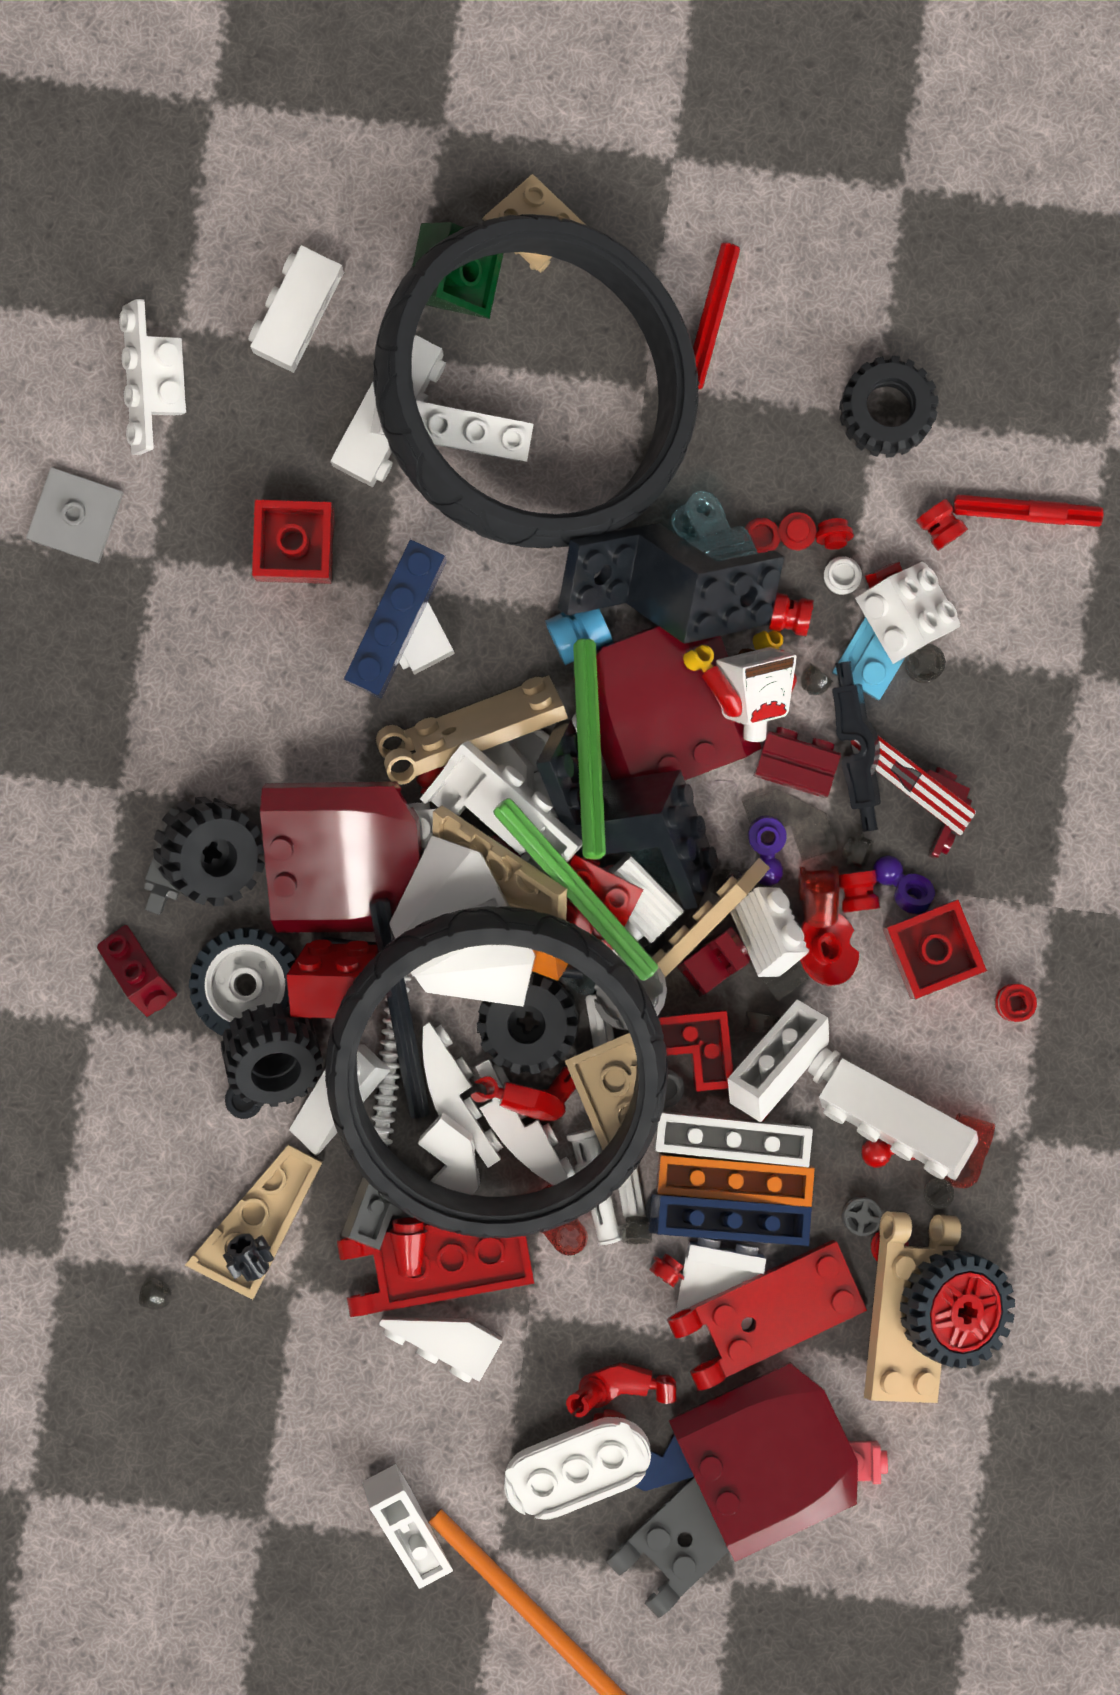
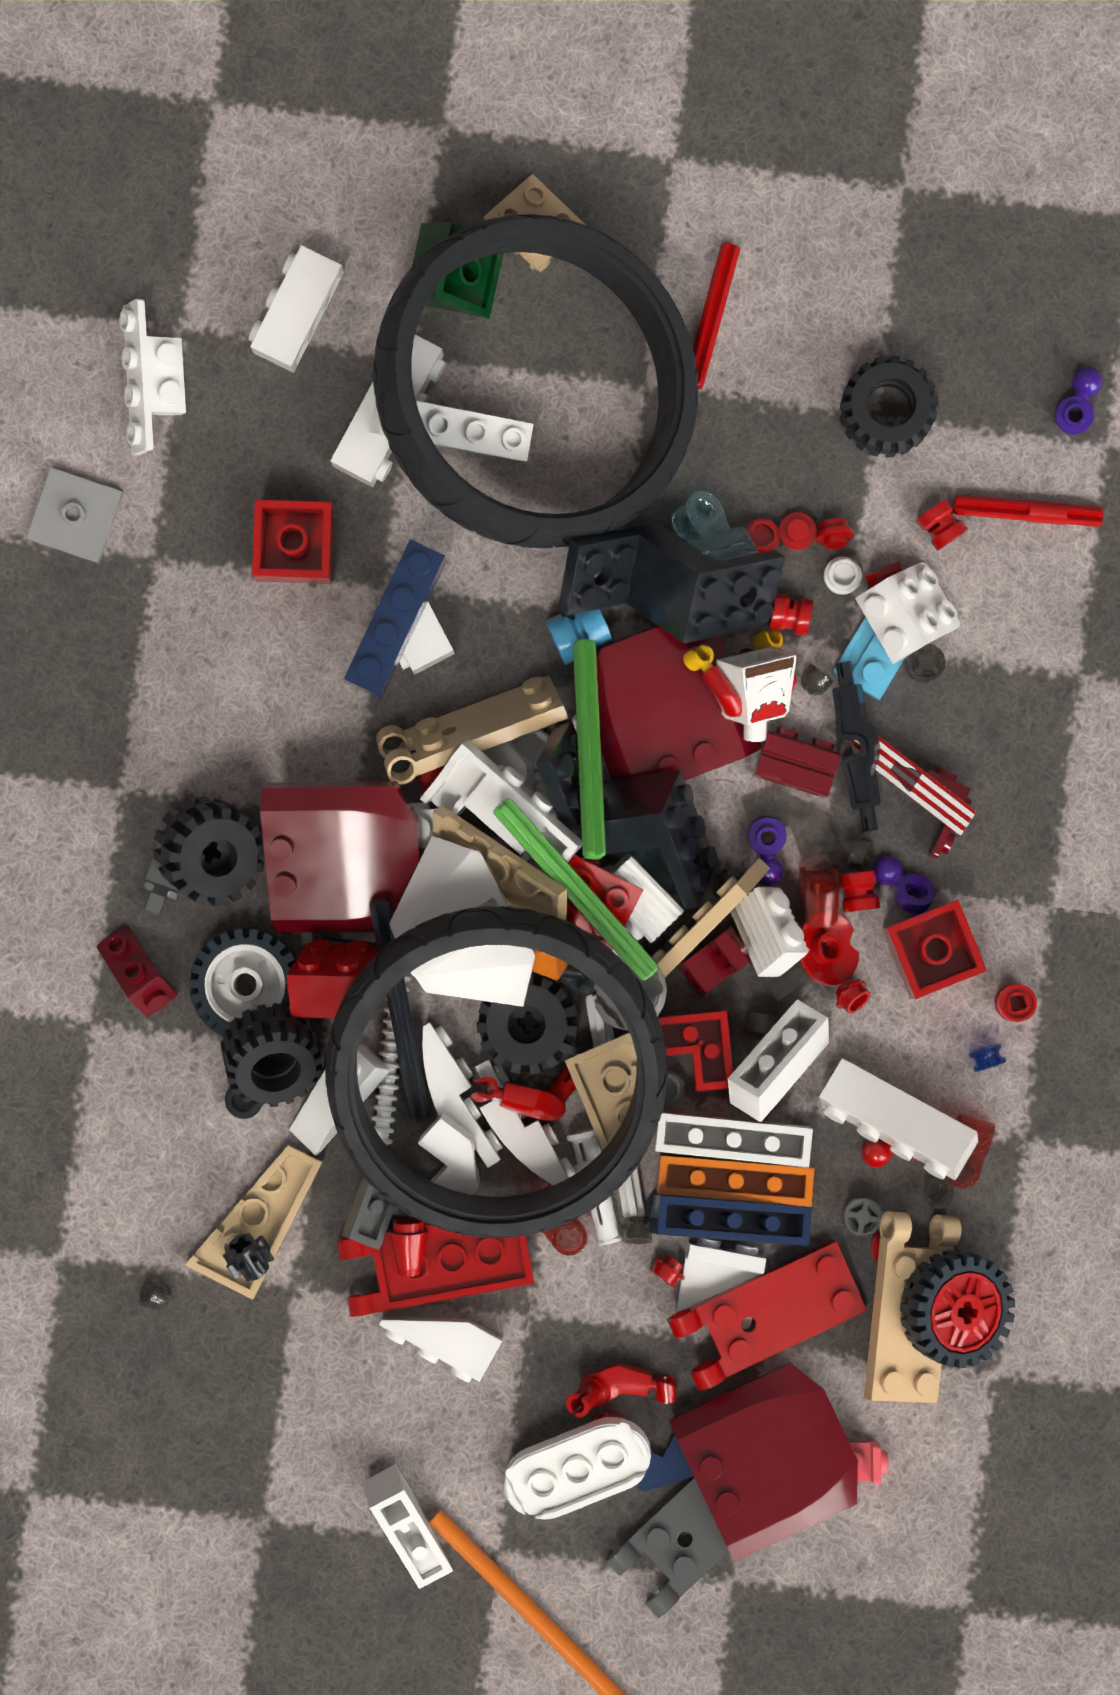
white plate [808,1048,841,1084] -> none
none -> red plate [835,979,871,1014]
none -> clear blue bush [968,1043,1007,1072]
none -> dark purple plate [1055,367,1103,435]

